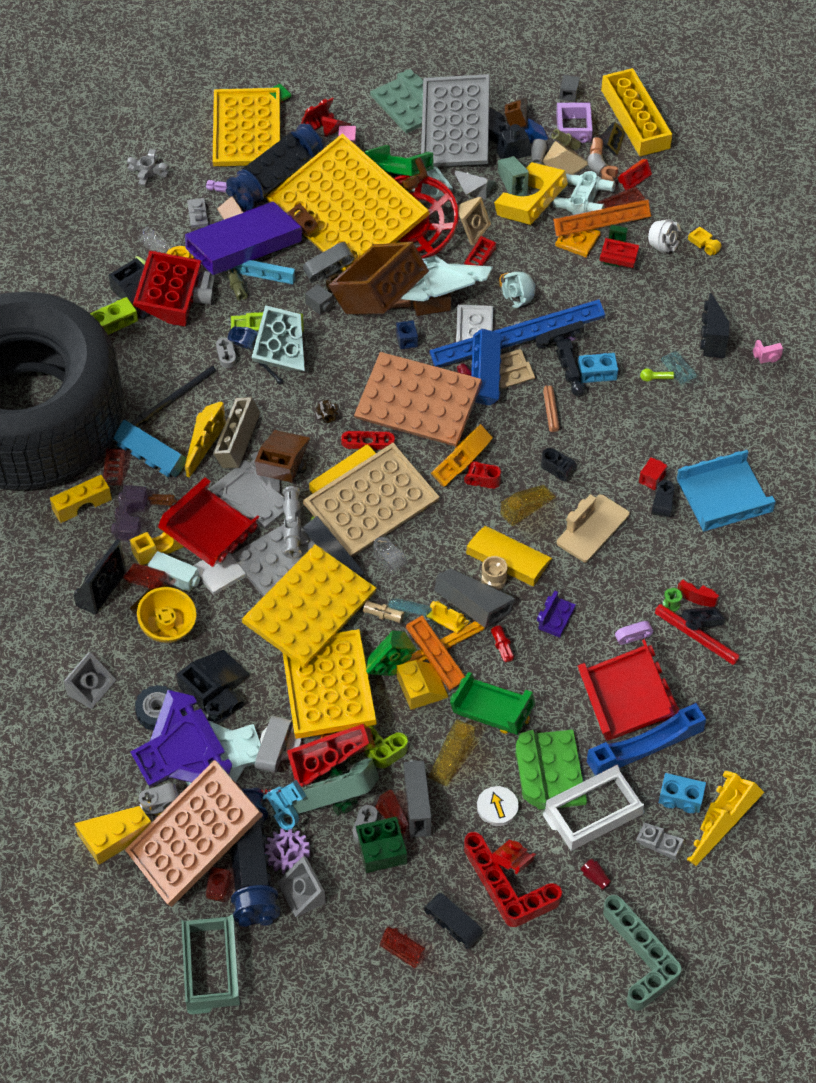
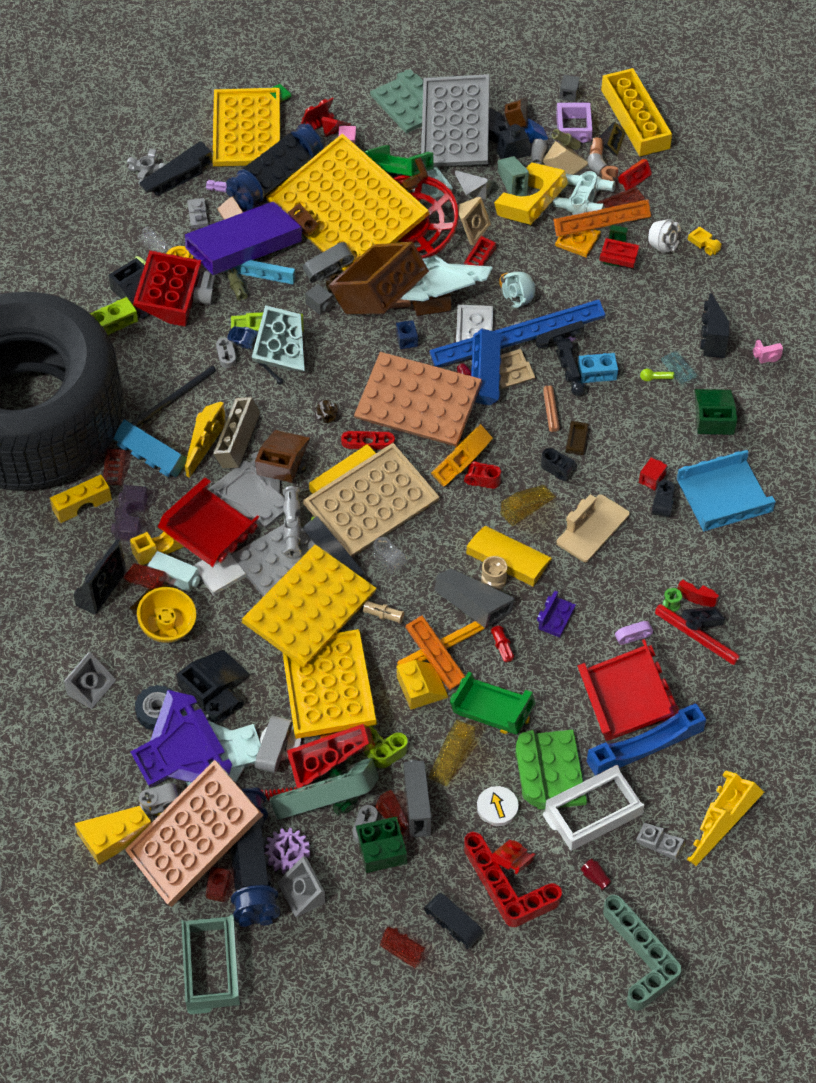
reddish brown axle [147,494,177,506] -> none
medium azure piece [263,780,306,830] -> none
green slope [366,630,417,676] -> none
clear light blue tile [388,598,430,616] -> none
yellow hinge [427,601,470,634] -> none
dark azure brick [658,773,706,813] -> none
none -> black wedge [140,141,213,196]
none -> dark brown tile [565,421,589,455]
none -> dark green slope [694,389,737,435]

